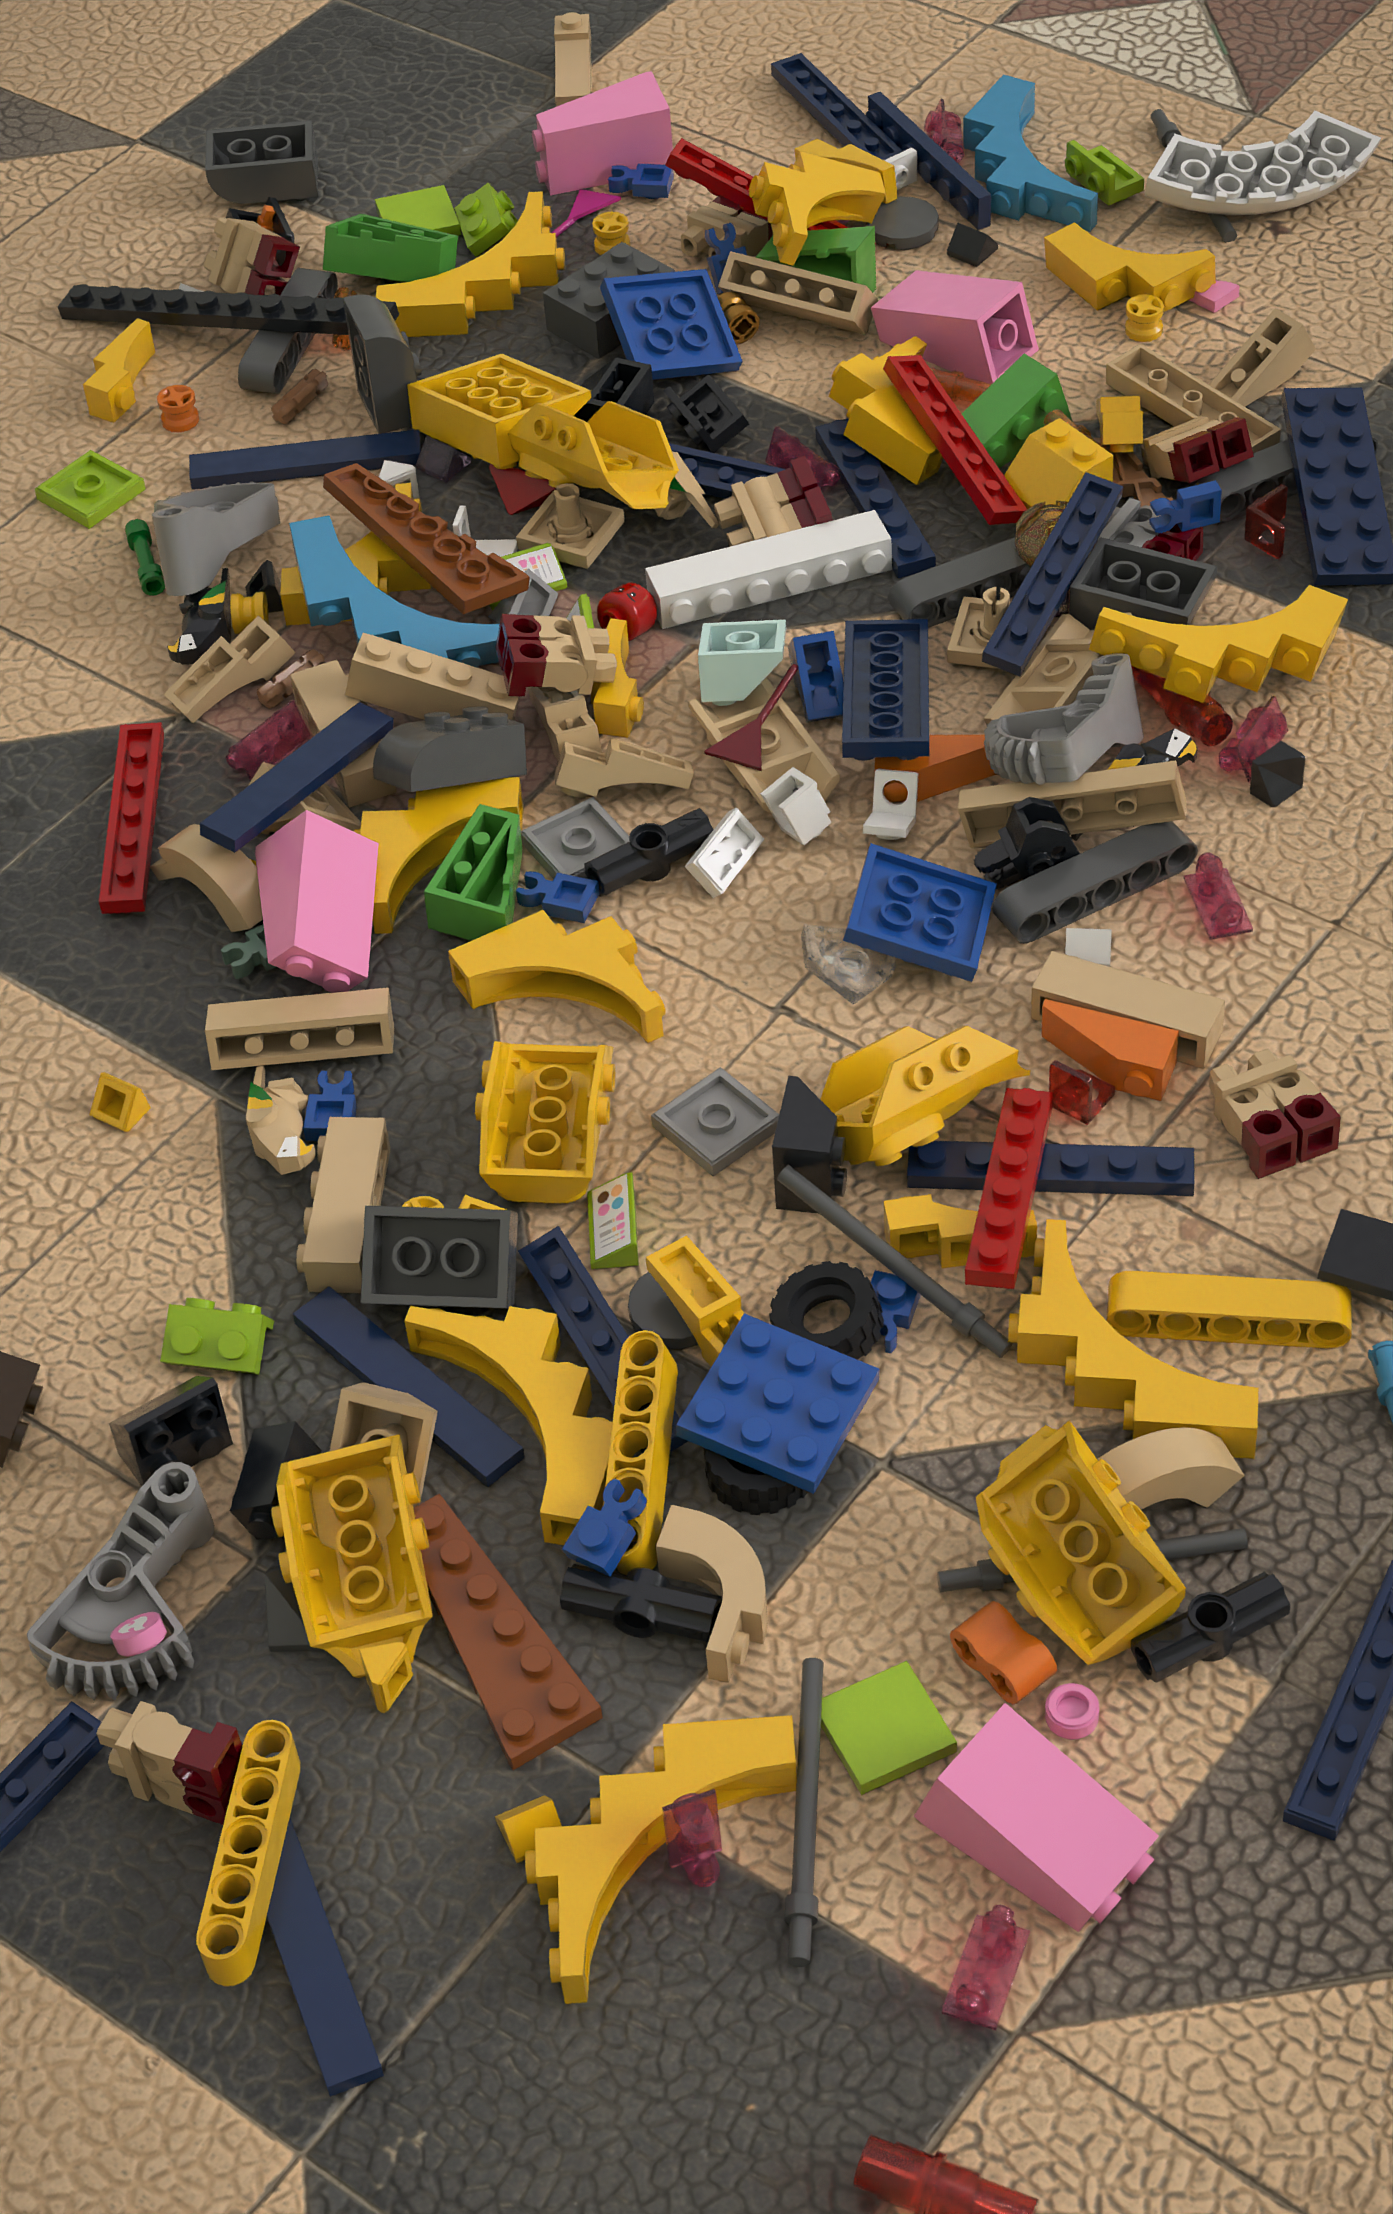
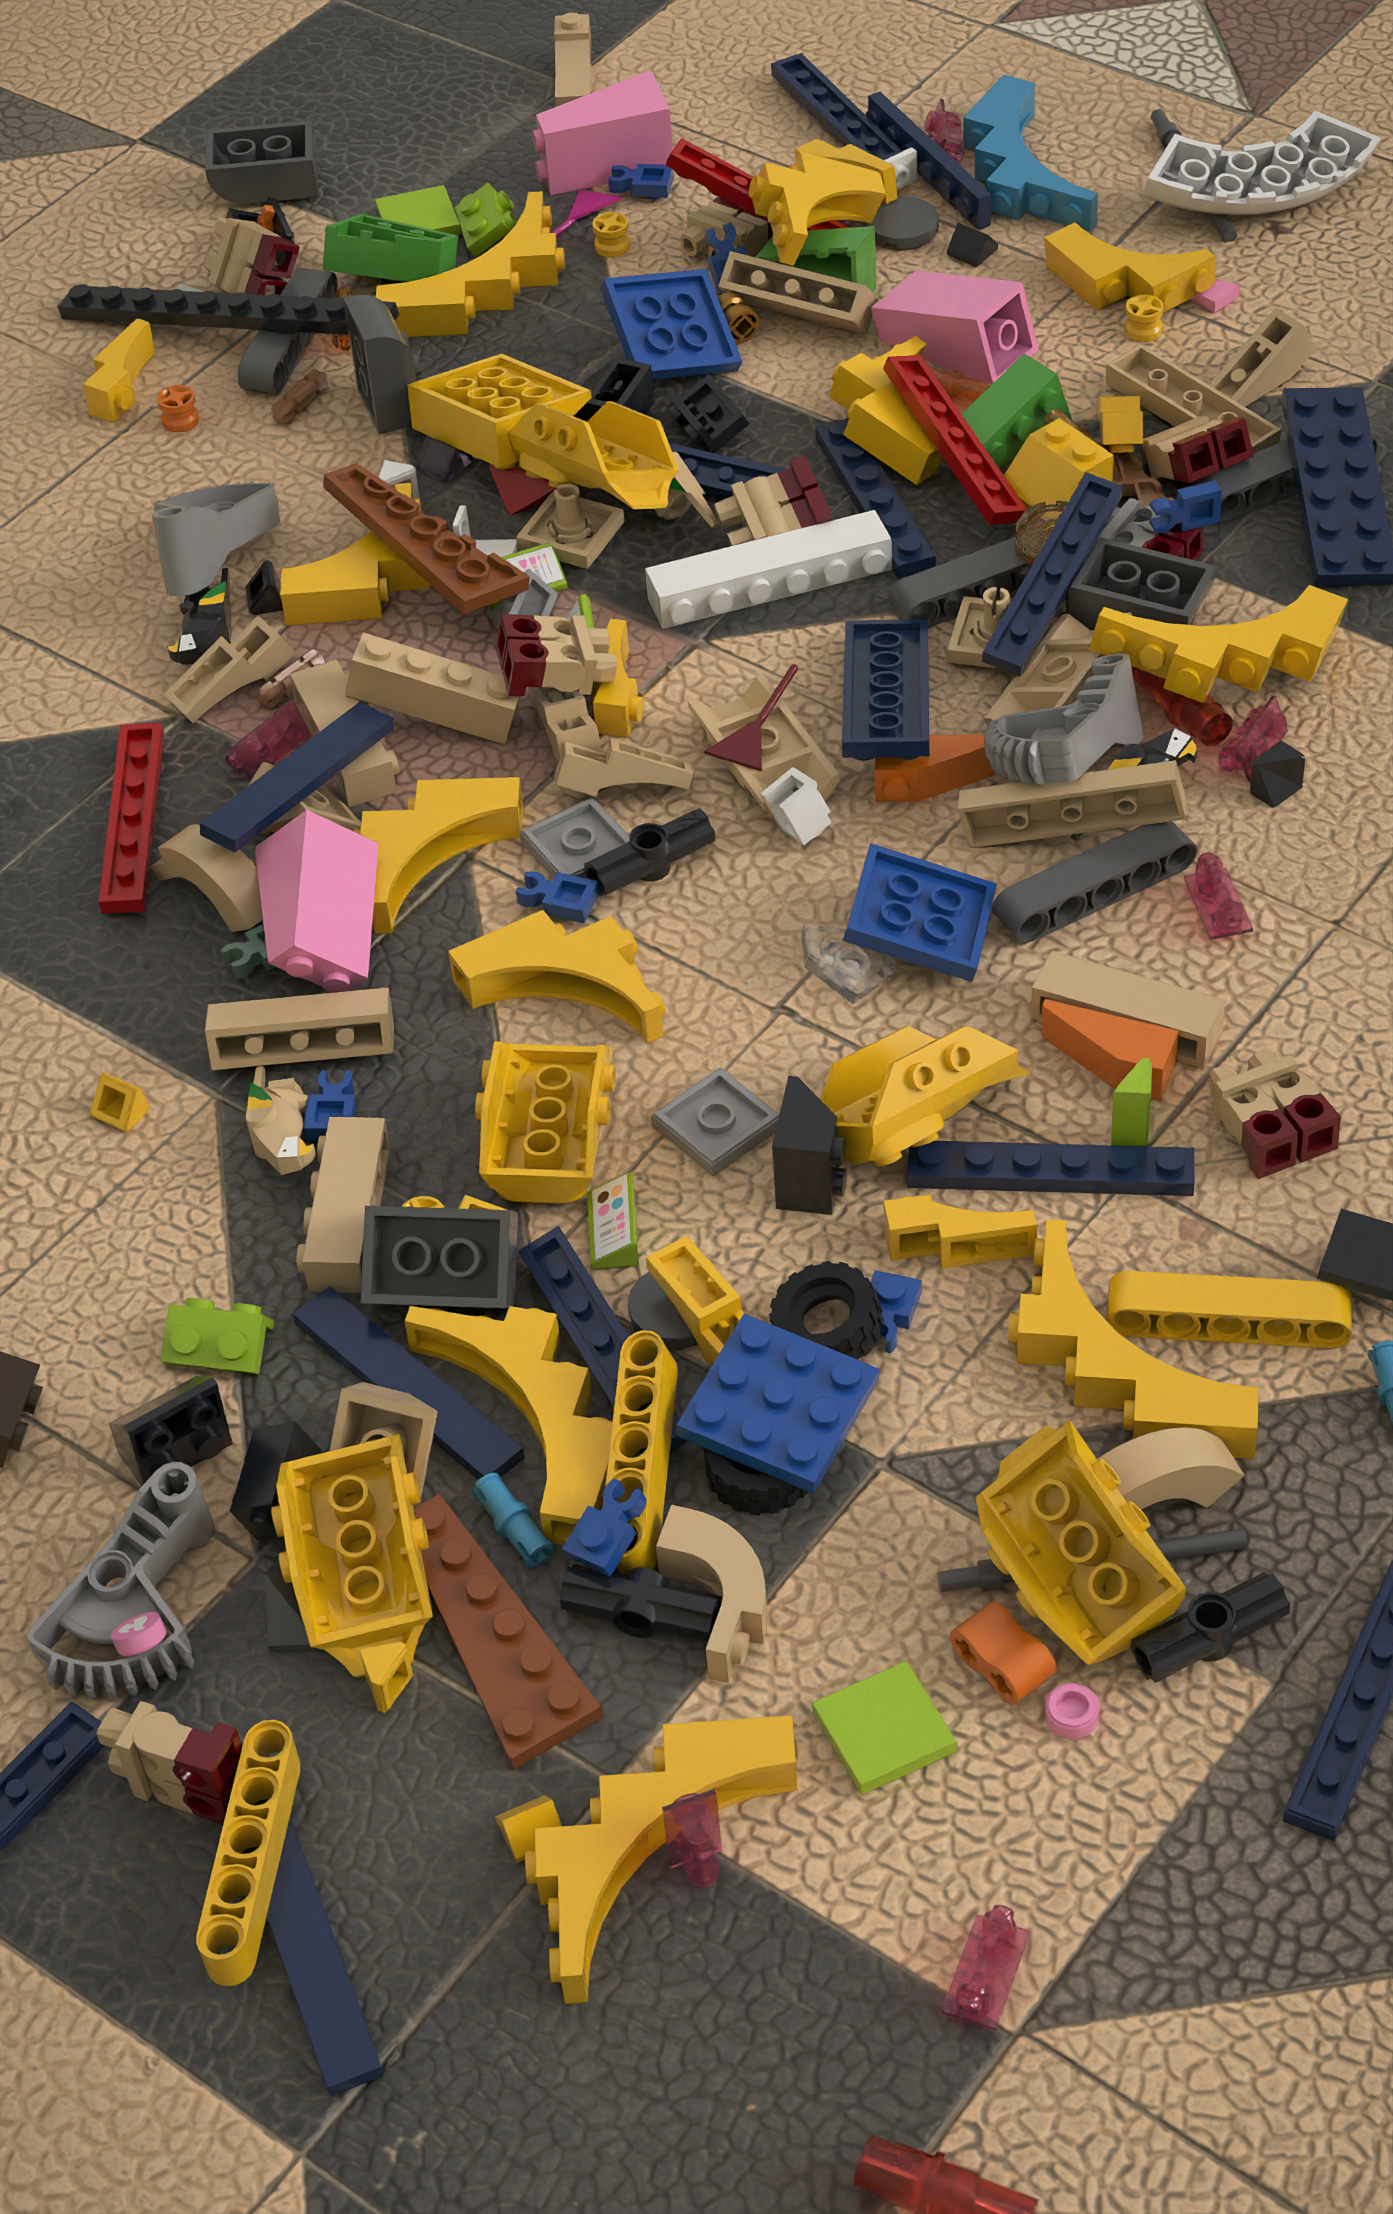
lime tile [35,450,146,529] -> none
green bar [125,519,165,596] -> none
dark blue tile [189,429,423,490] -> none
yellow wheel [230,592,269,634] -> none
dark azure arch [289,515,500,667] -> none
dark grey brick [373,707,527,792] -> none
bright green wedge [424,804,523,941] -> none
dark grey brick [543,242,675,359] -> none
red head [597,582,657,641] -> none
white plate [685,807,764,898] -> none
light aqua slope [698,620,786,706] -> none
clear pink hinge [765,426,840,488] -> none
dark grey bar [777,1165,1012,1358] -> none
dark grey bar [784,1658,824,1967] -> none
blue arch [788,631,844,723] -> none
white bracket [863,769,919,840] -> none
bright pink slope [914,1703,1159,1932] -> none
red plate [965,1088,1053,1289] -> none
black hinge [974,797,1080,890] -> none
clear red bracket [1049,1060,1115,1125] -> none
lime bracket [1065,140,1144,206] -> none
white slope [1065,928,1112,967] -> none
clear red bracket [1244,484,1288,559] -> none
none -> dark azure pin [472,1473,554,1568]
none -> lime slope [1111,1058,1152,1146]

